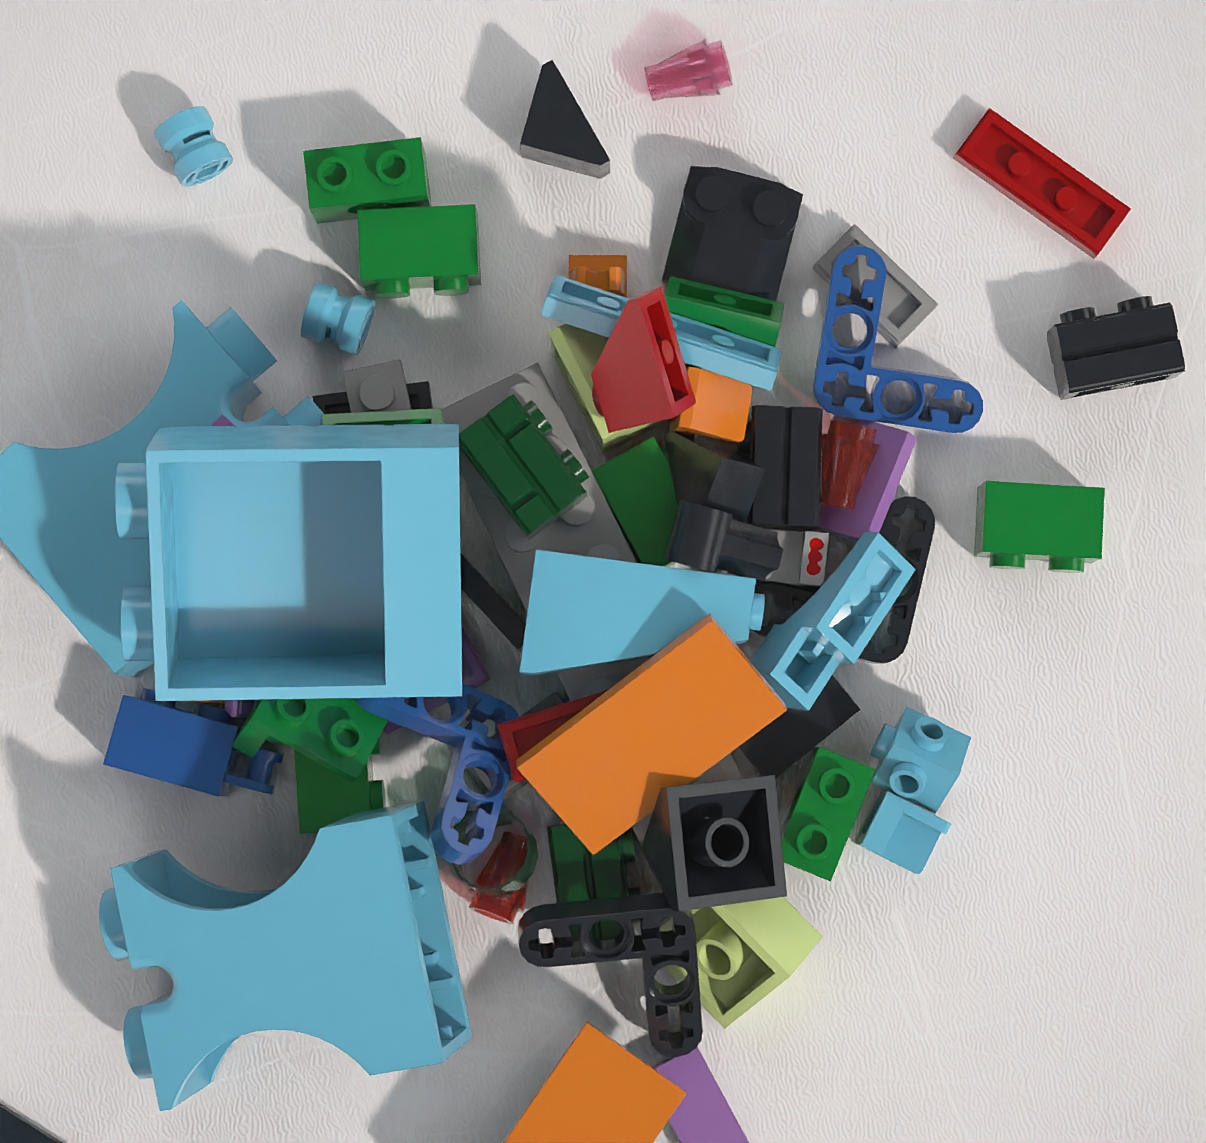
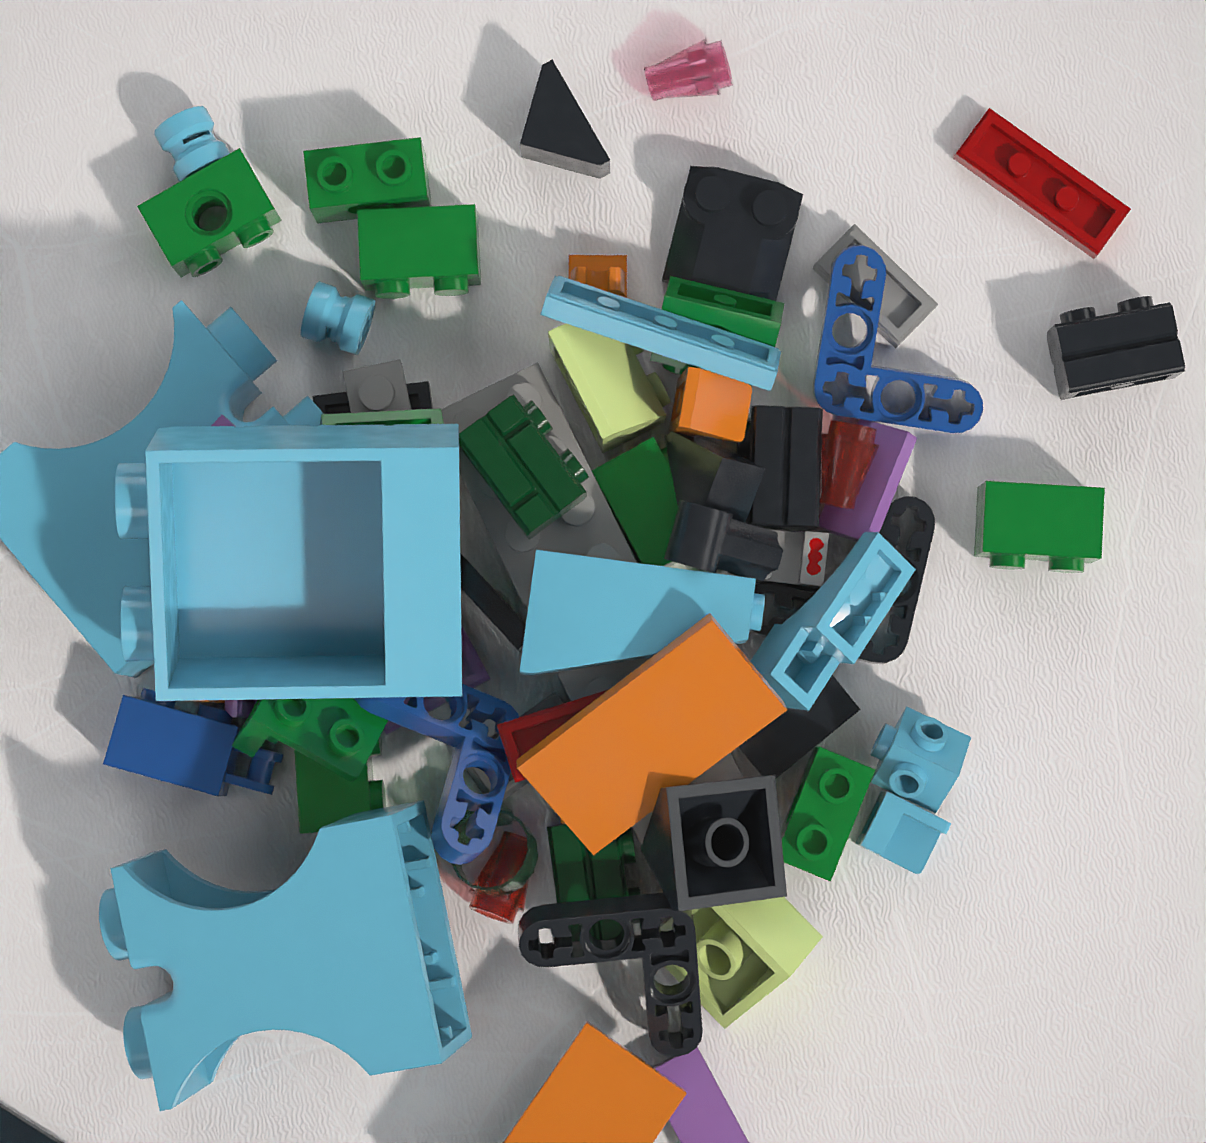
red slope [591,286,696,433] -> none
none -> green brick [137,148,282,278]

